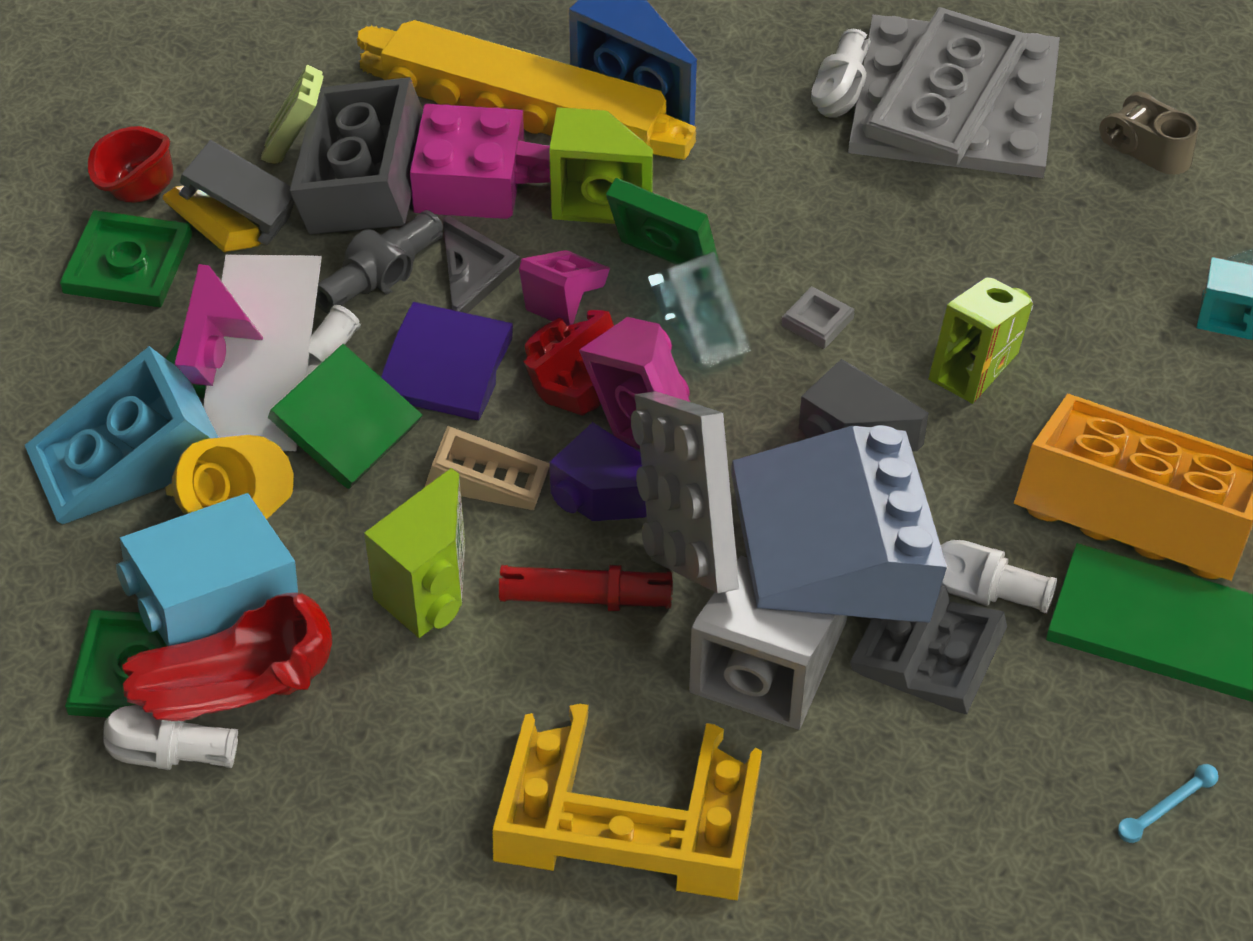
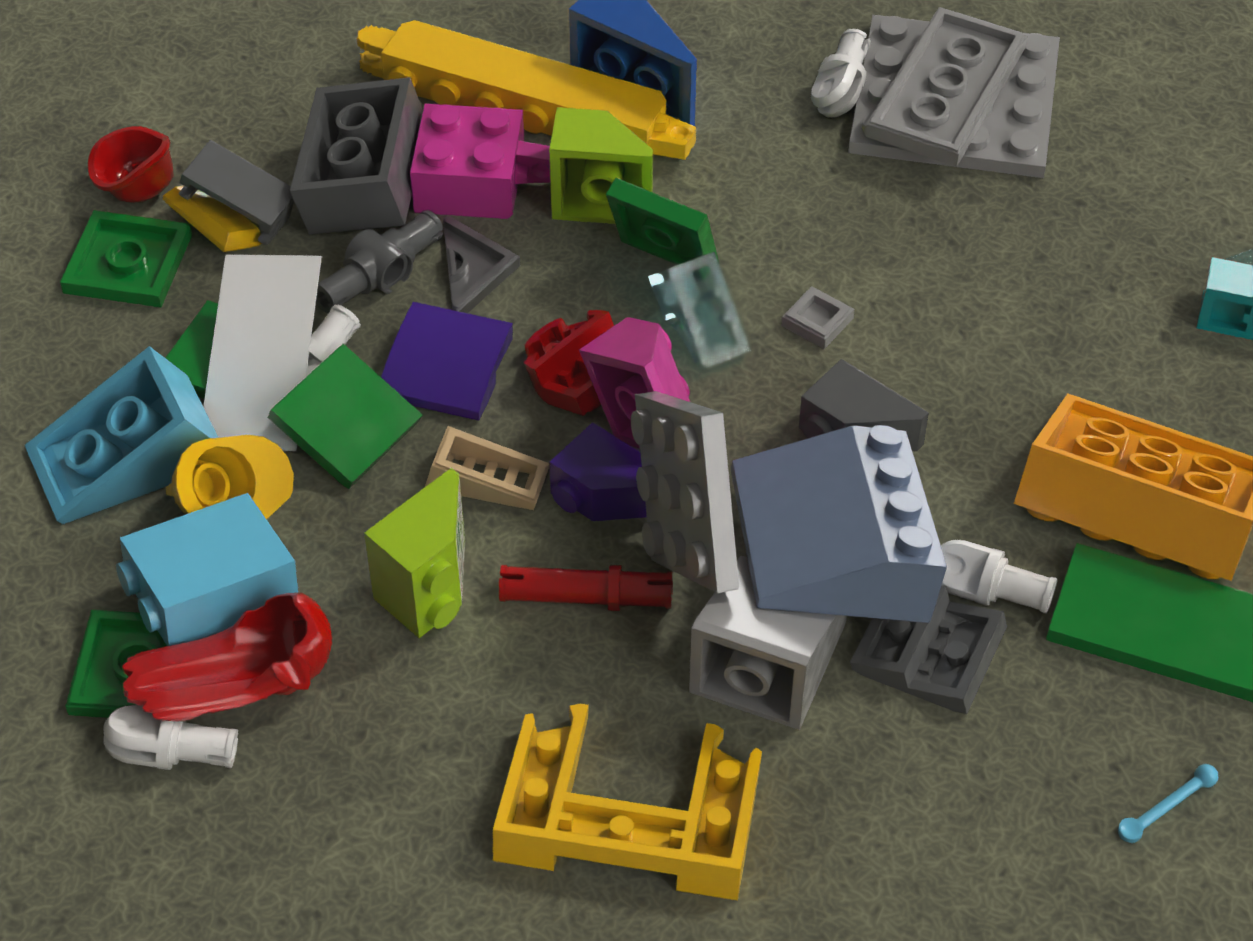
dark pink slope [175,264,263,386] -> none
yellowish green tile [261,65,324,163] -> none
dark pink slope [519,250,610,325] -> none
lime torso [928,278,1033,404] -> none
dark tan piece [1099,92,1199,175] -> none

